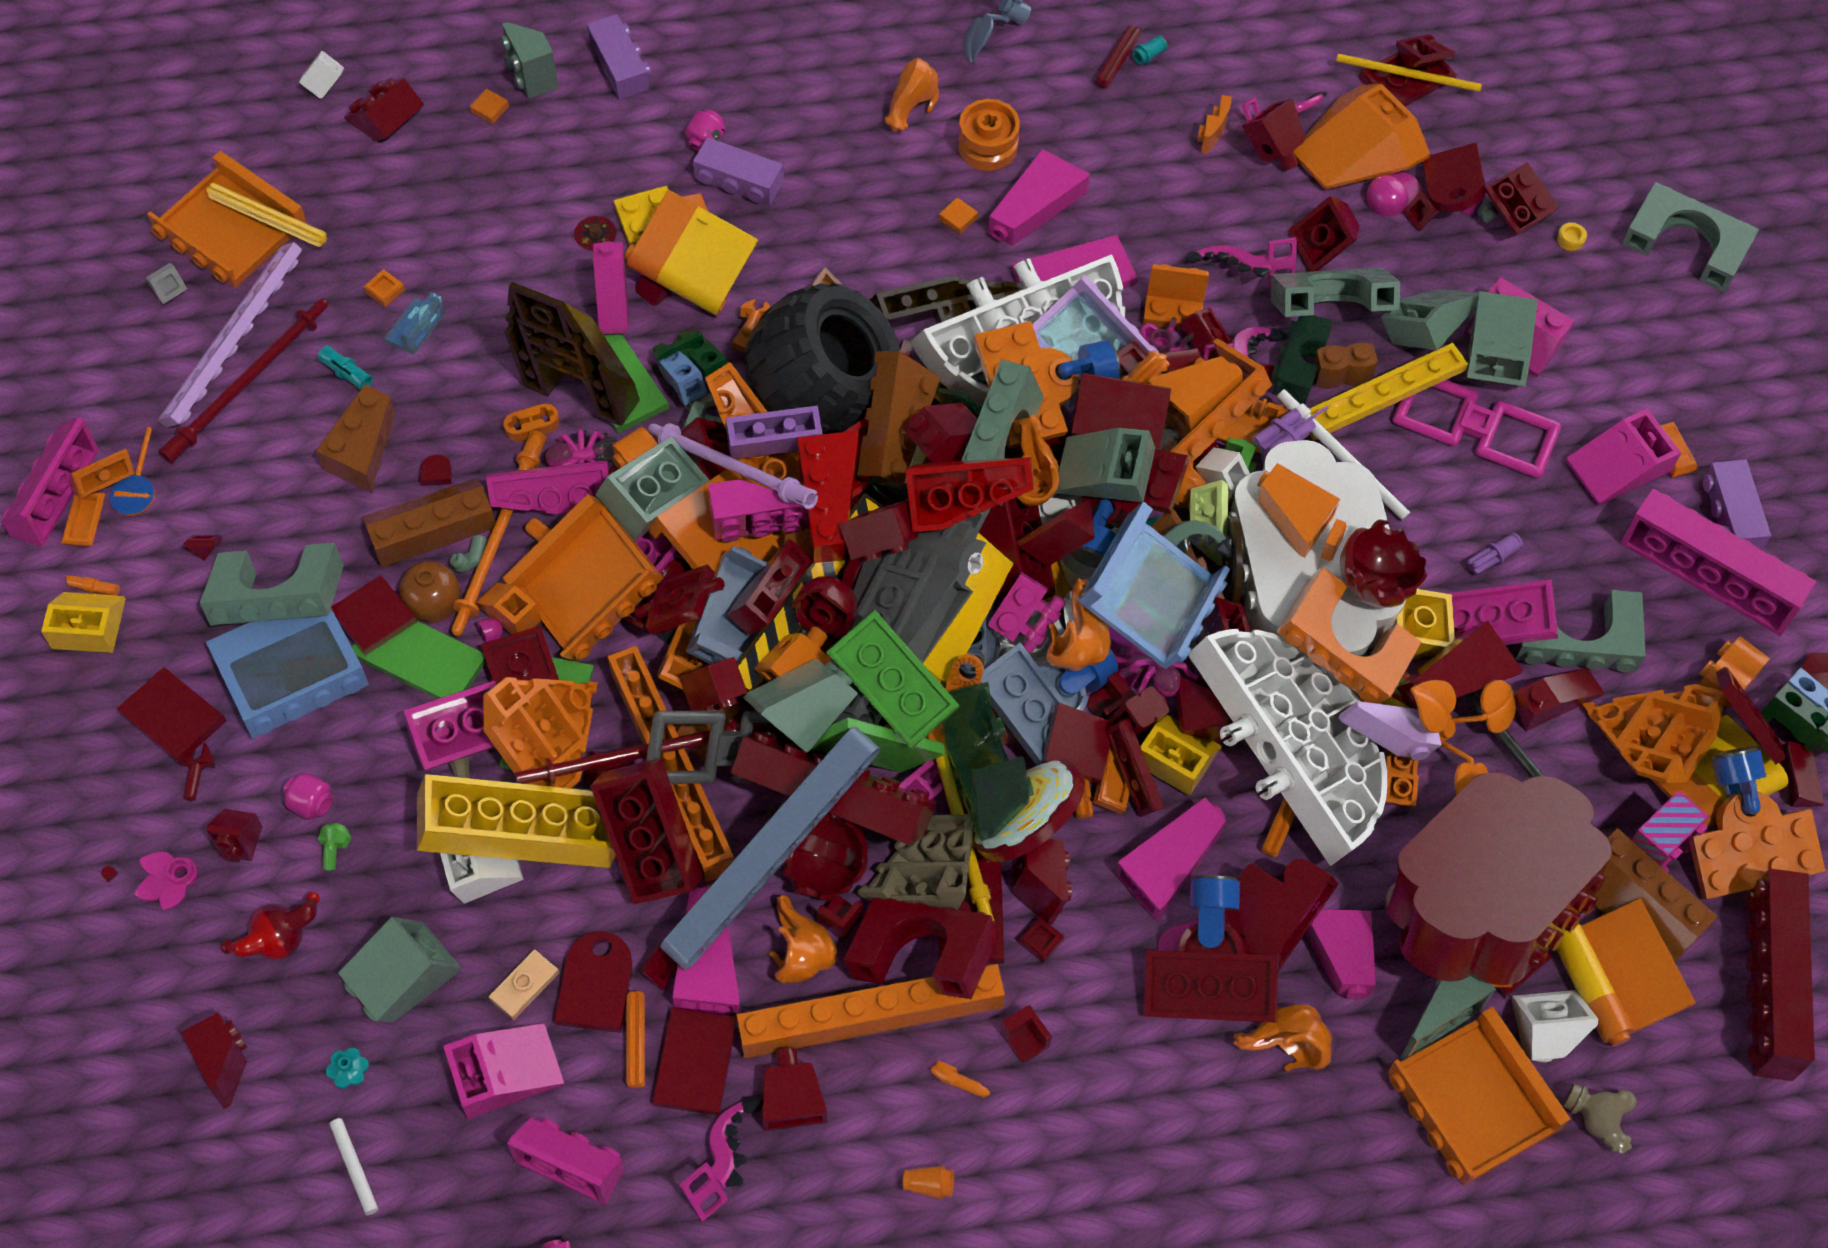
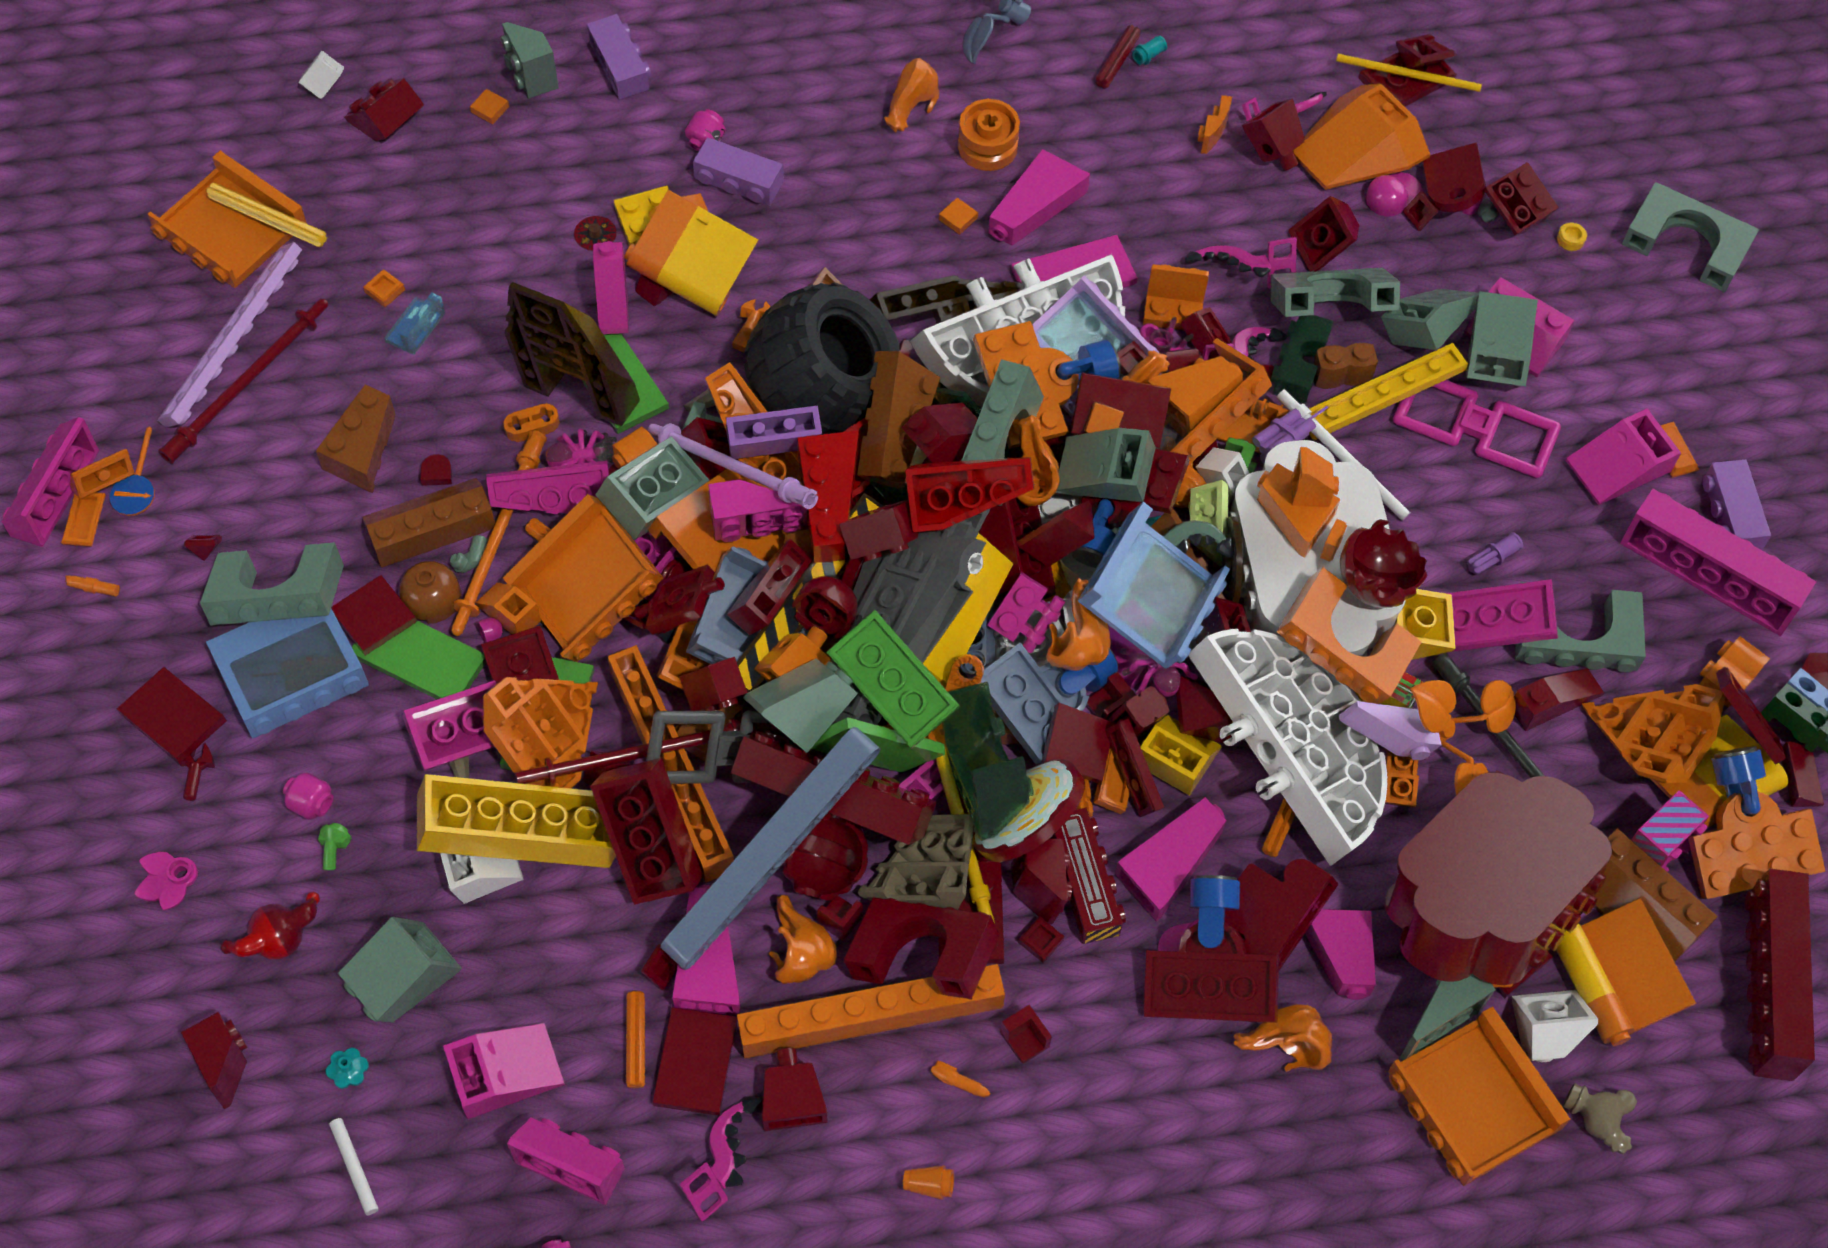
yellow slope [41,592,126,653] -> none
dark red piece [101,866,118,883] -> none
light grey tile [145,263,187,304] -> none
dark red slope [206,808,263,862] -> none
teal pin [317,345,373,390] -> none
light nougat plate [489,949,559,1021] -> none
dark red tile [555,931,633,1033] -> none
hips [653,330,728,405] -> none
dark red slope [1396,621,1523,709] -> none
none -> dark red brick [1050,807,1126,944]
none -> orange tile [1084,402,1124,433]
none -> orange slope [1291,447,1339,507]

